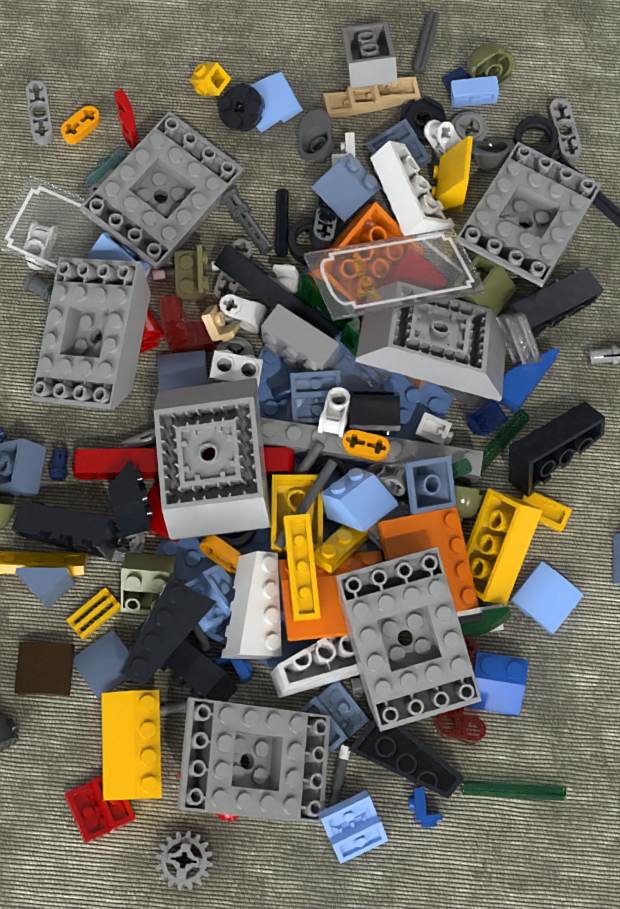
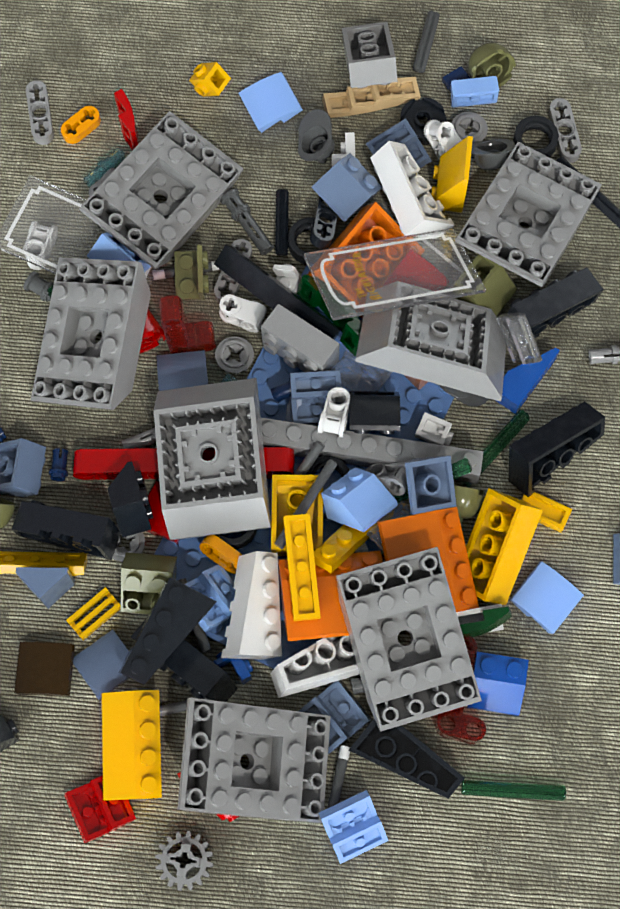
tan bracket [201,304,240,342] -> none
white brick [207,350,263,388] -> none
black plate [217,83,265,132] -> none
light orange beam [342,430,390,461] -> none
blue bracket [408,788,443,828] -> none
clear blue bracket [465,399,508,437] -> none

